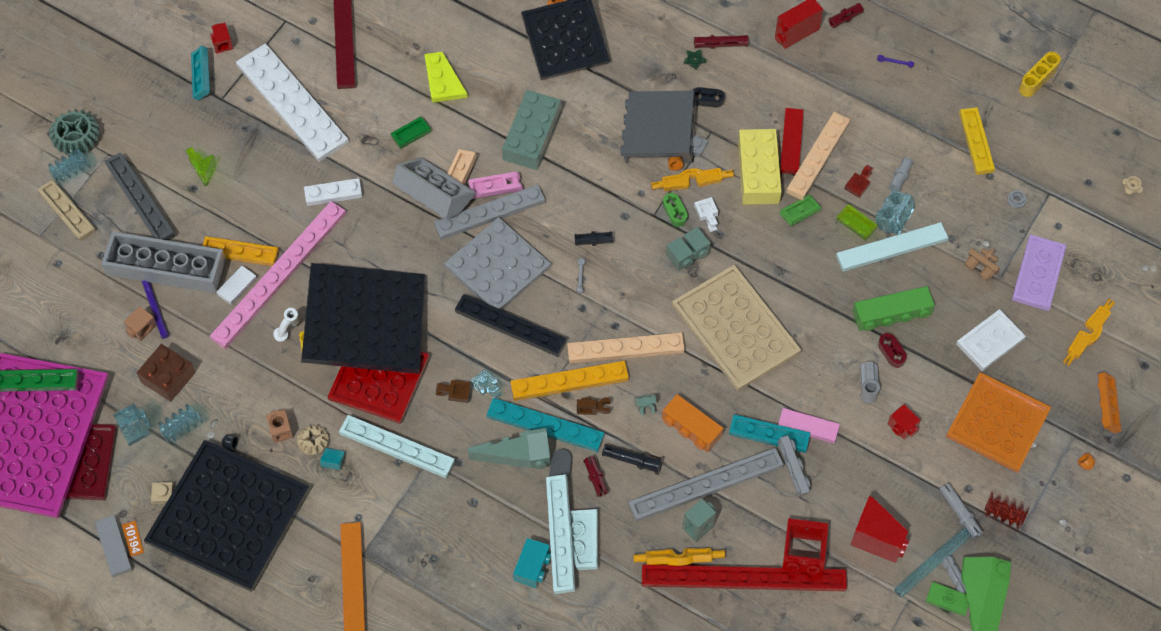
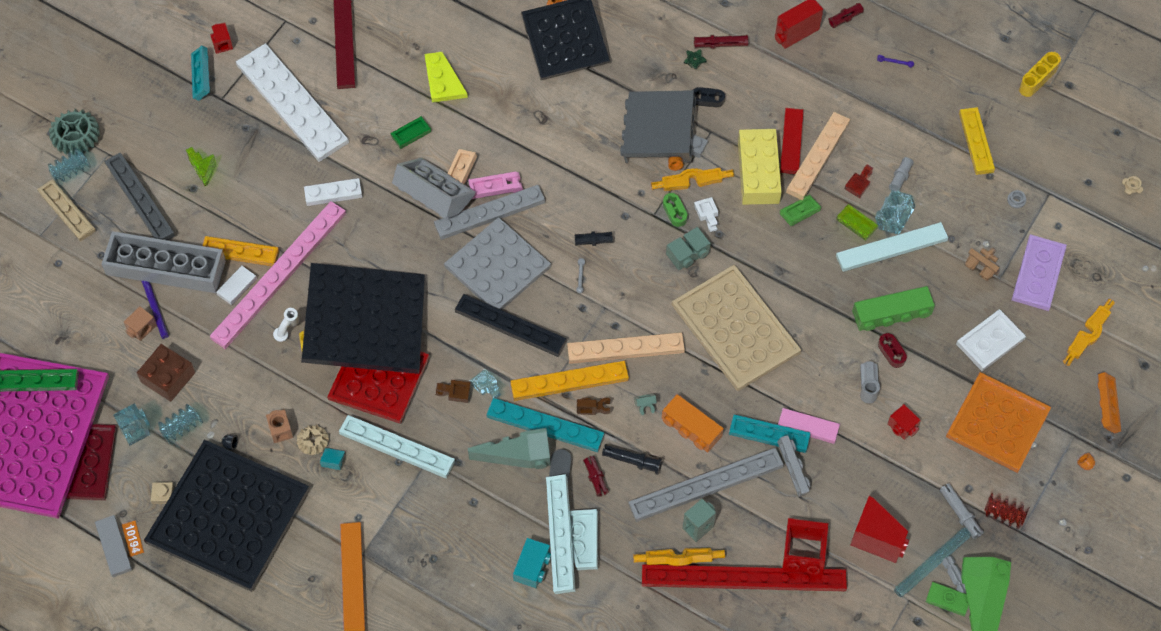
sand green brick [502,90,561,170] -> none

